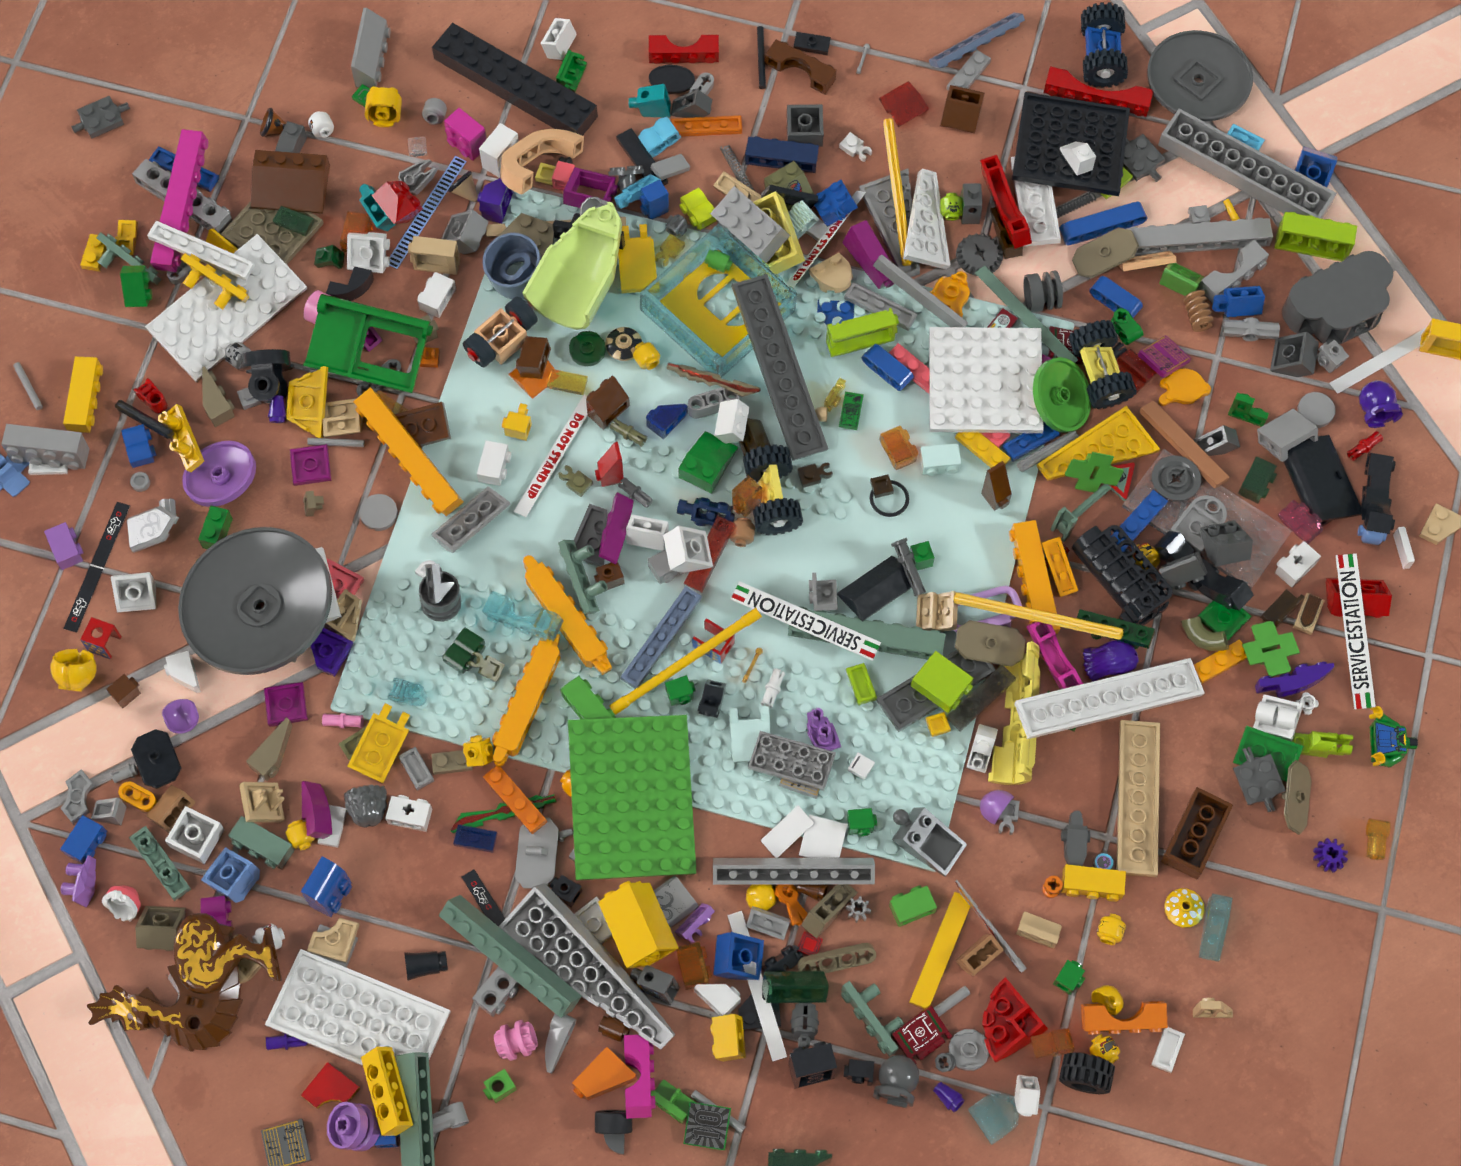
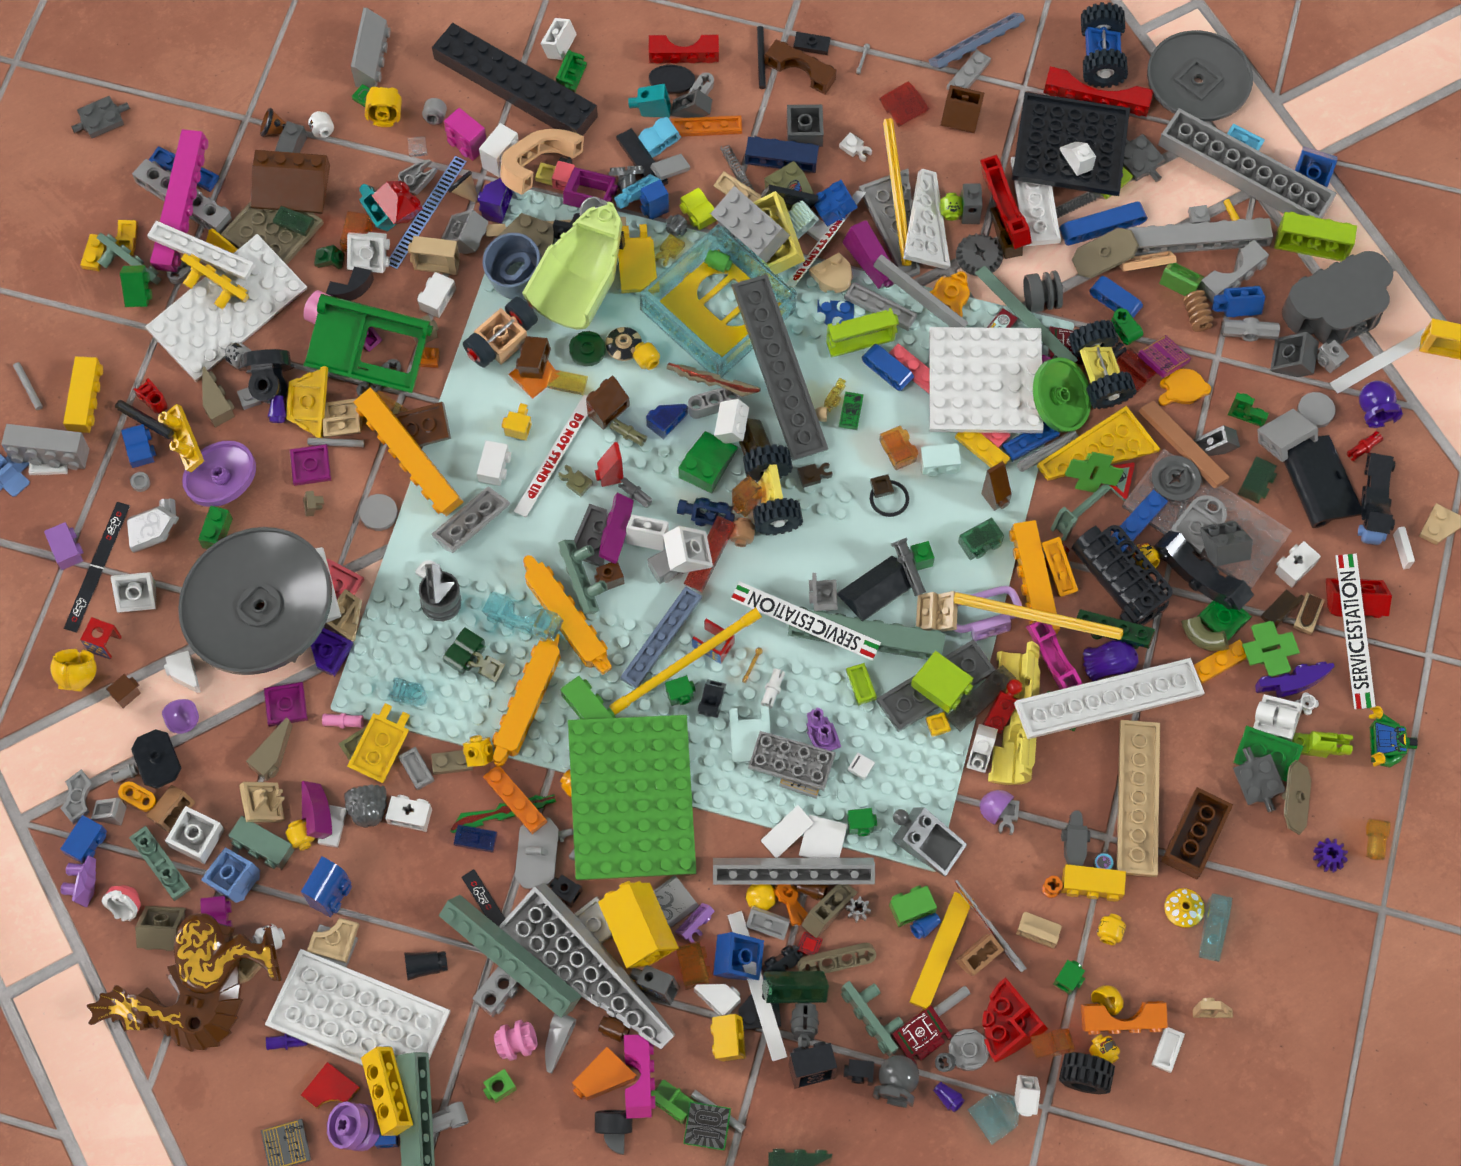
dark tan shield [955,620,1026,667] -> none
dark grey slope [1159,551,1207,590] -> none
clear pink brick [1278,500,1323,544] -> none
none -> blue cone [910,913,941,939]
none -> clear green brick [958,517,1004,560]
none -> red plate [983,679,1022,734]

